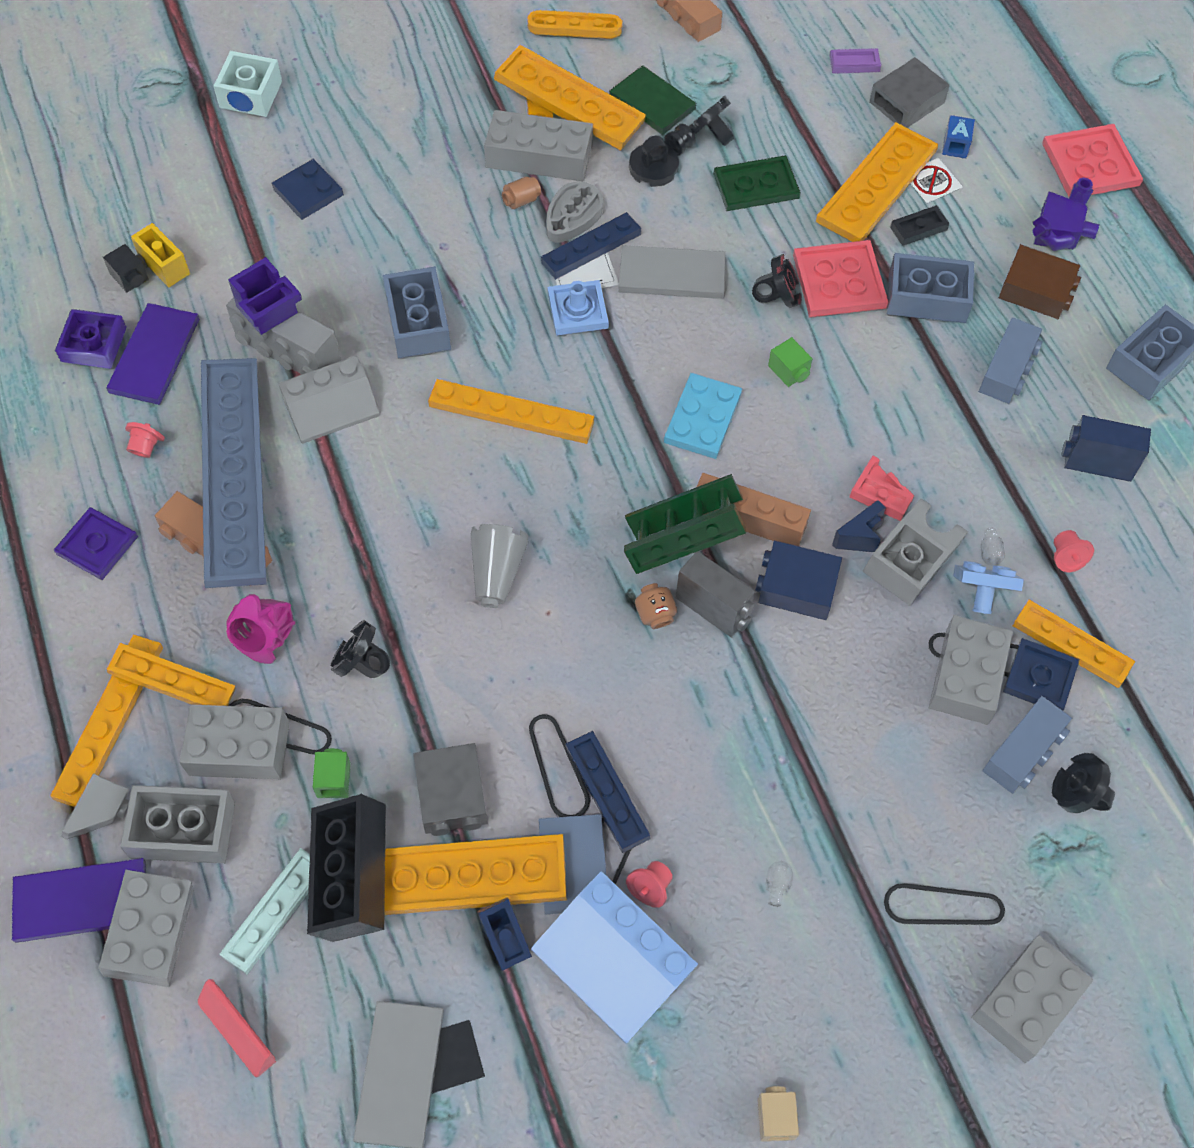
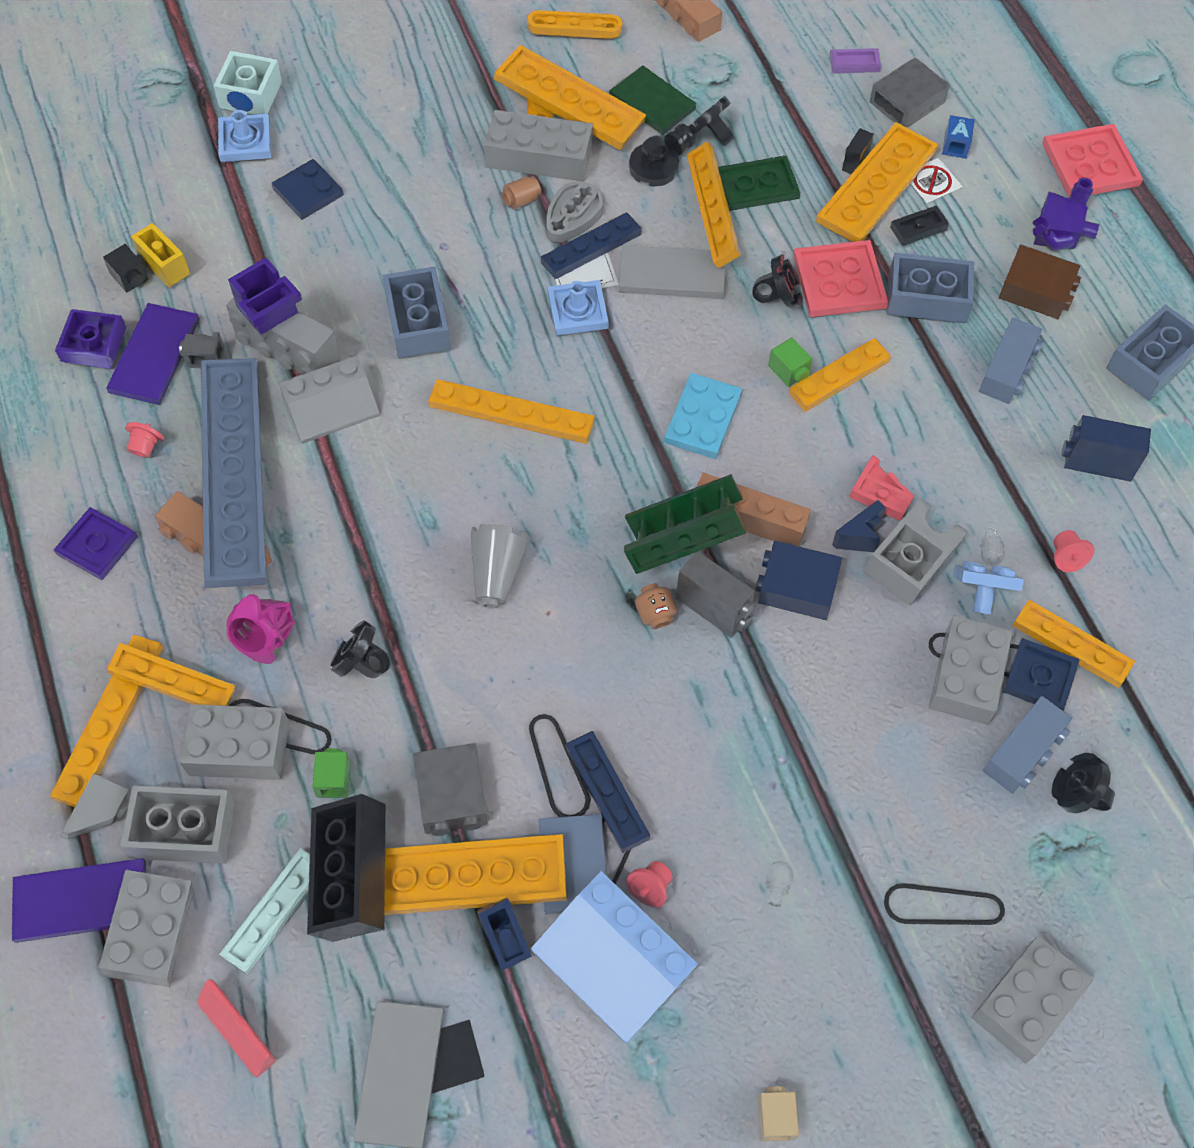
none -> flat silver brick [179,332,225,369]
none -> light blue plate [218,110,271,162]
none -> light orange plate [687,141,741,268]
none -> light orange plate [789,338,891,412]
none -> black piece [842,128,874,174]

